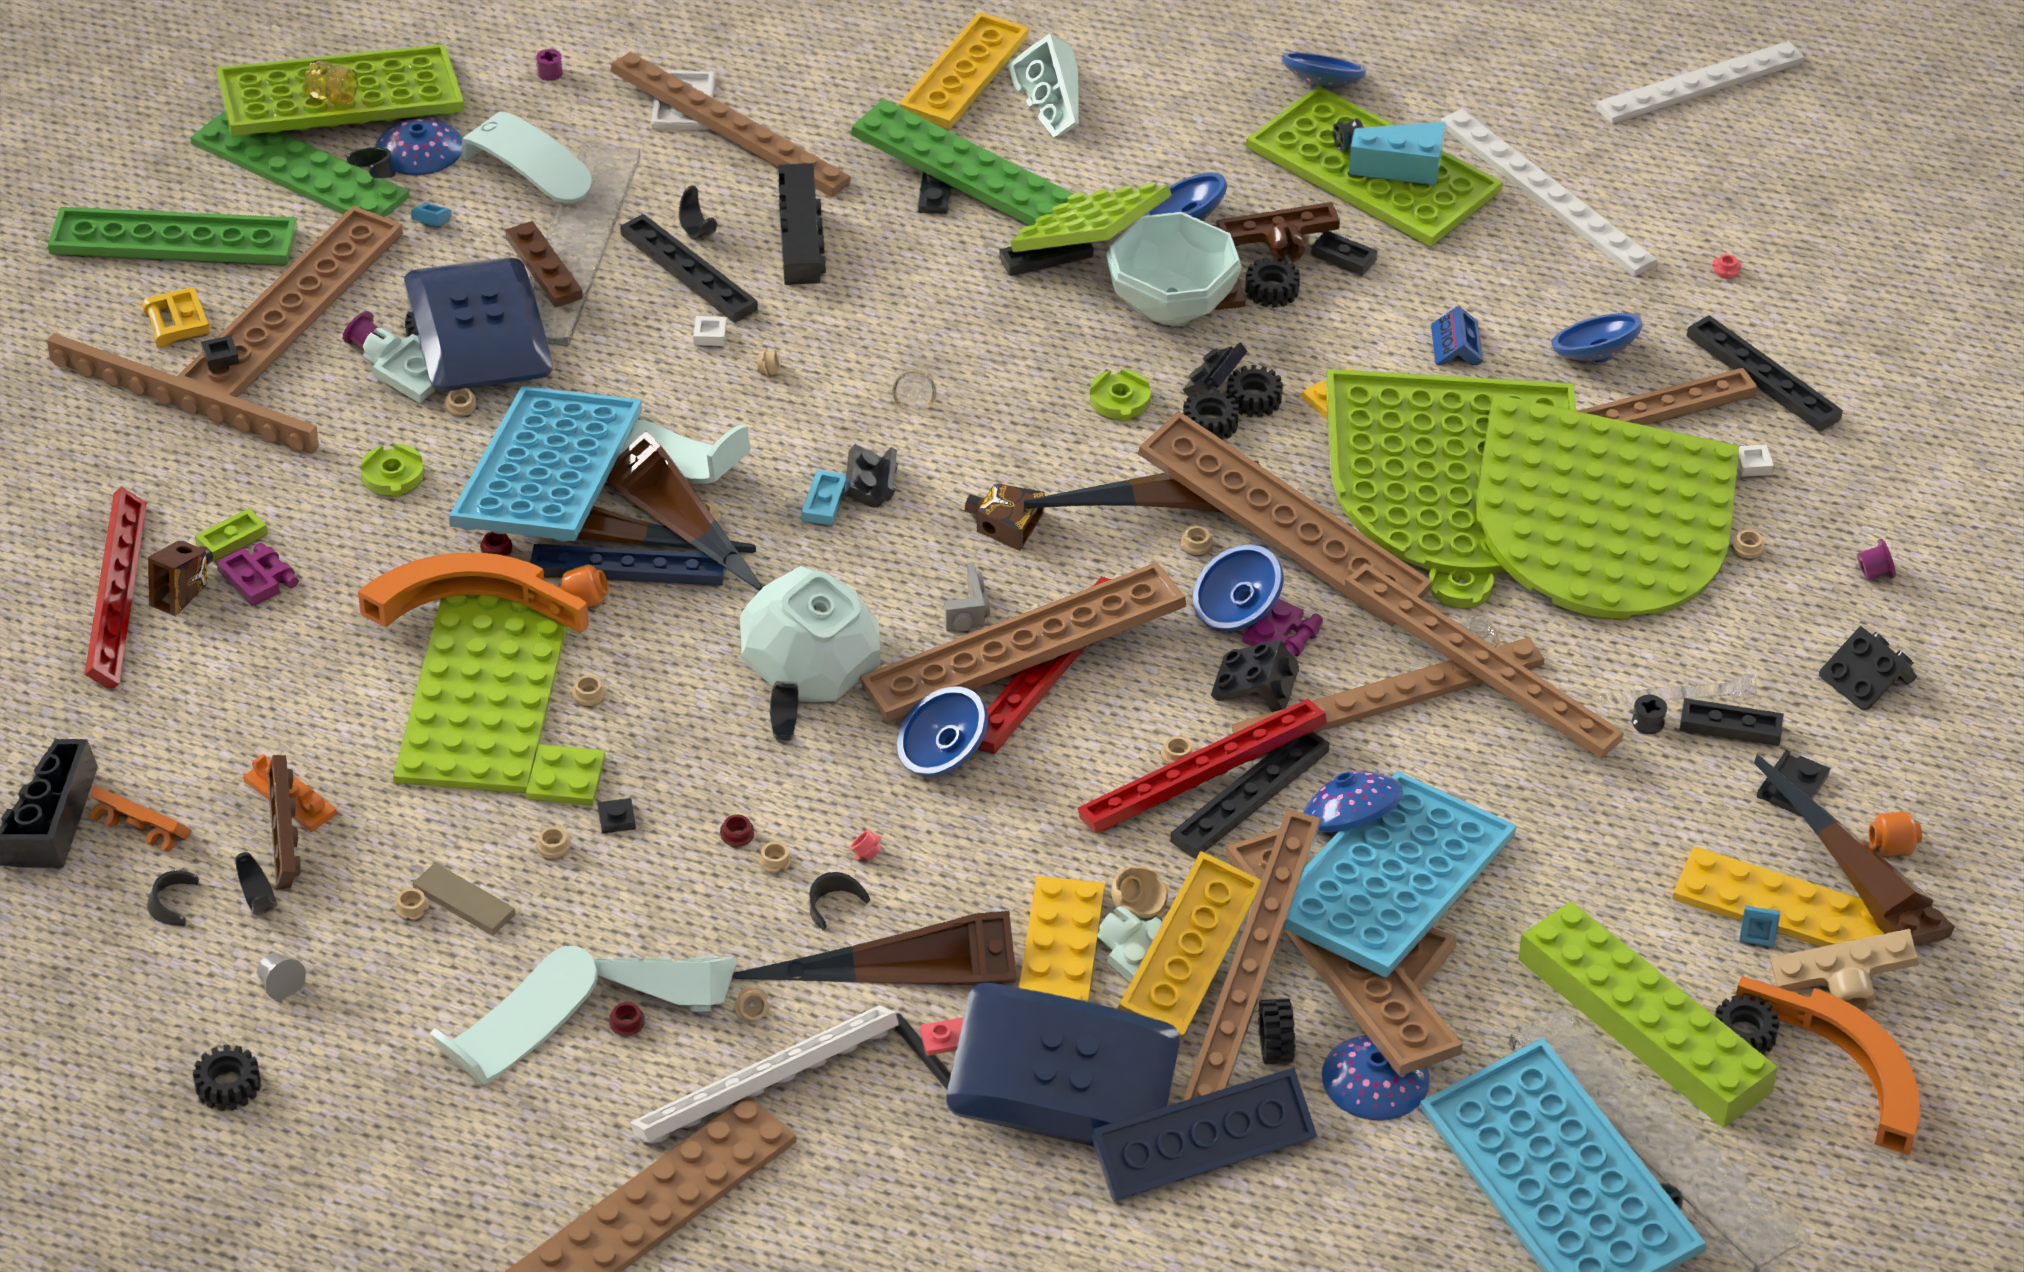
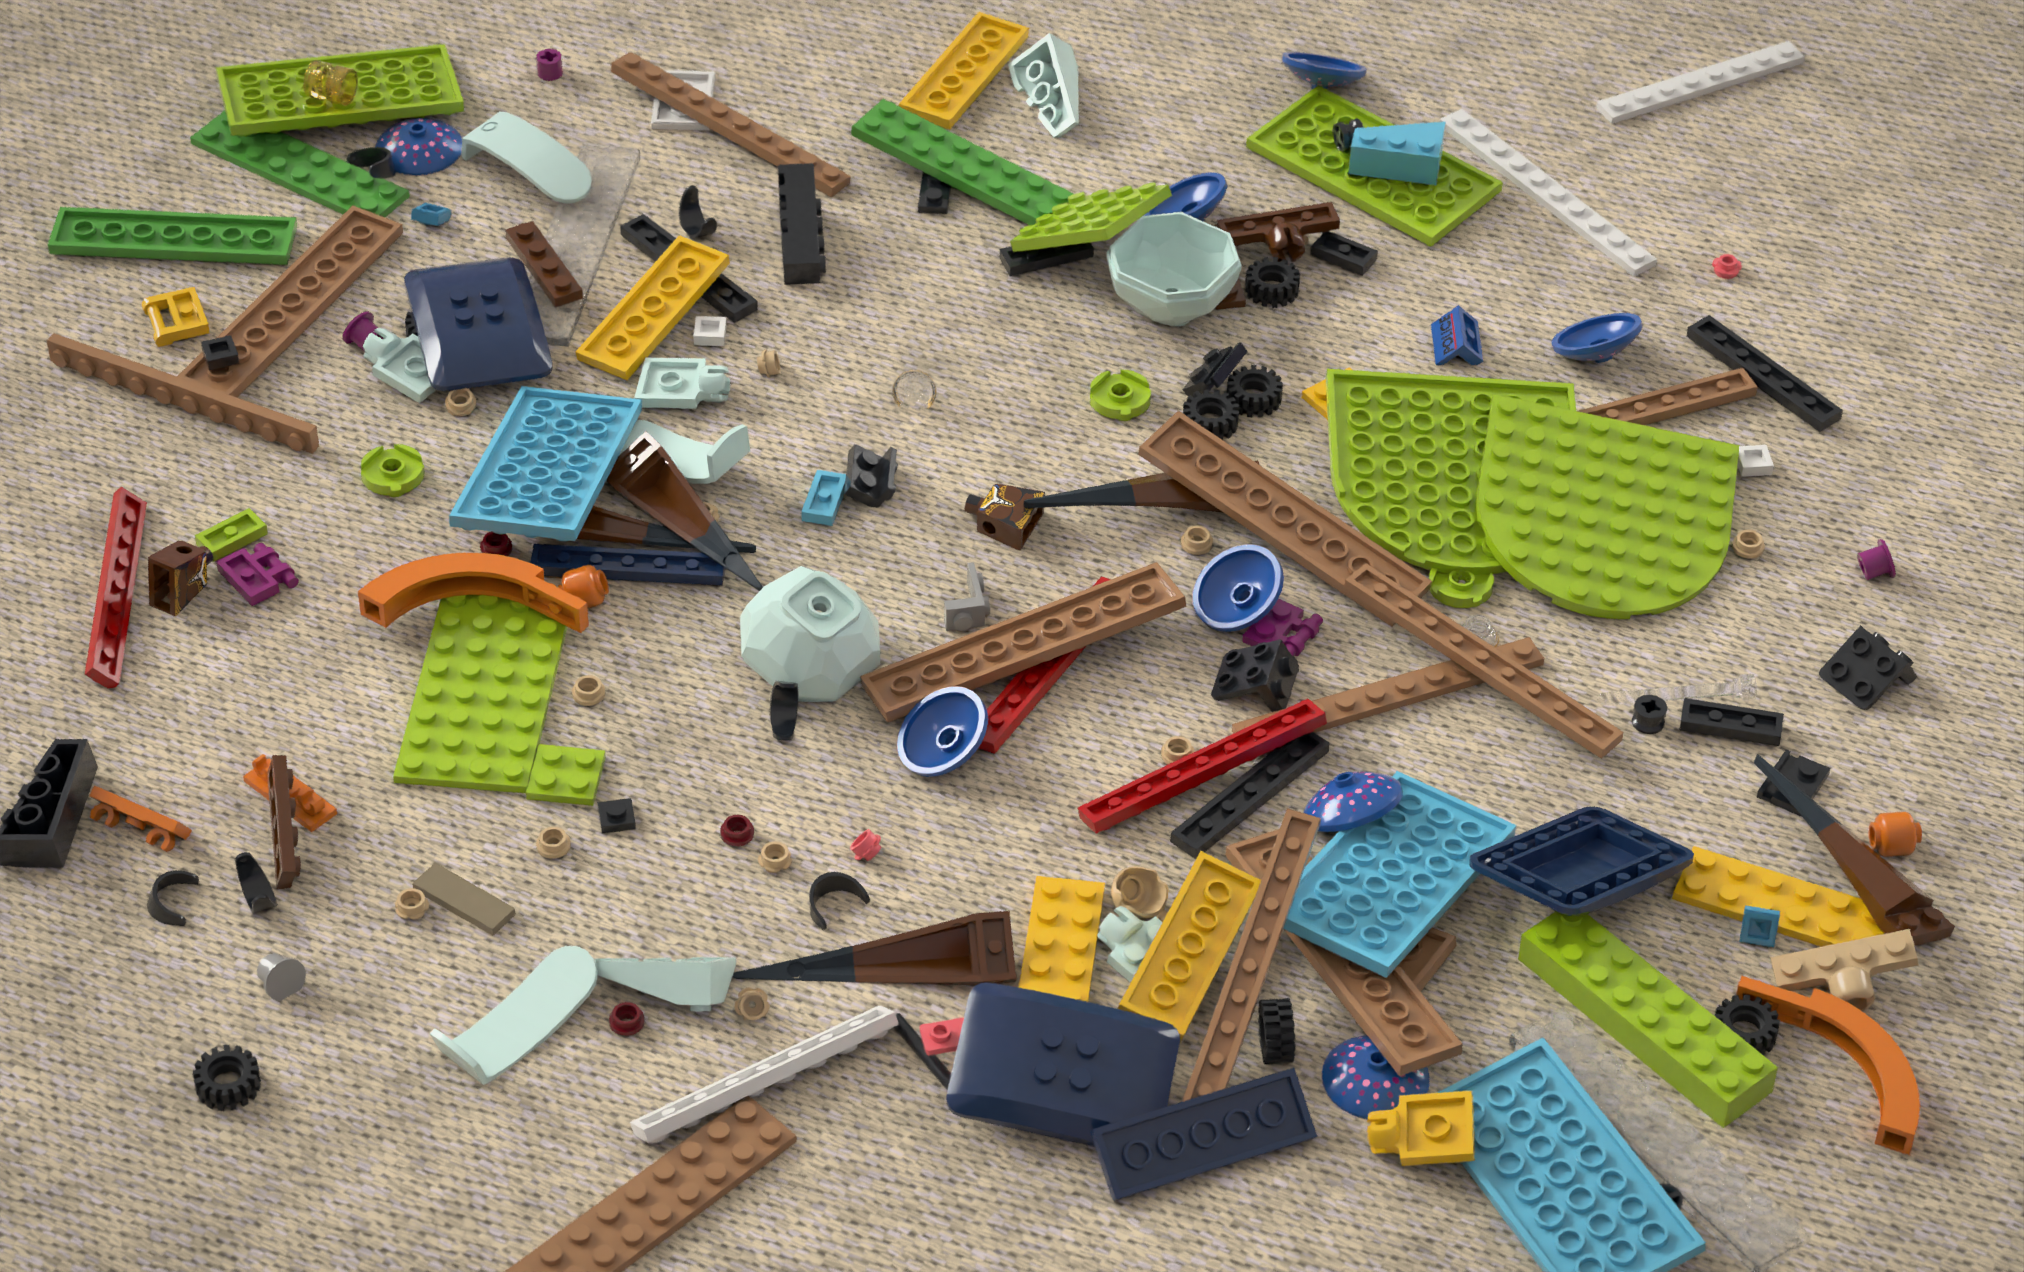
none -> yellow plate [575,235,730,380]
none -> light aqua plate [634,358,730,409]
none -> yellow plate [1367,1091,1475,1166]
none -> dark blue wedge [1469,807,1694,916]

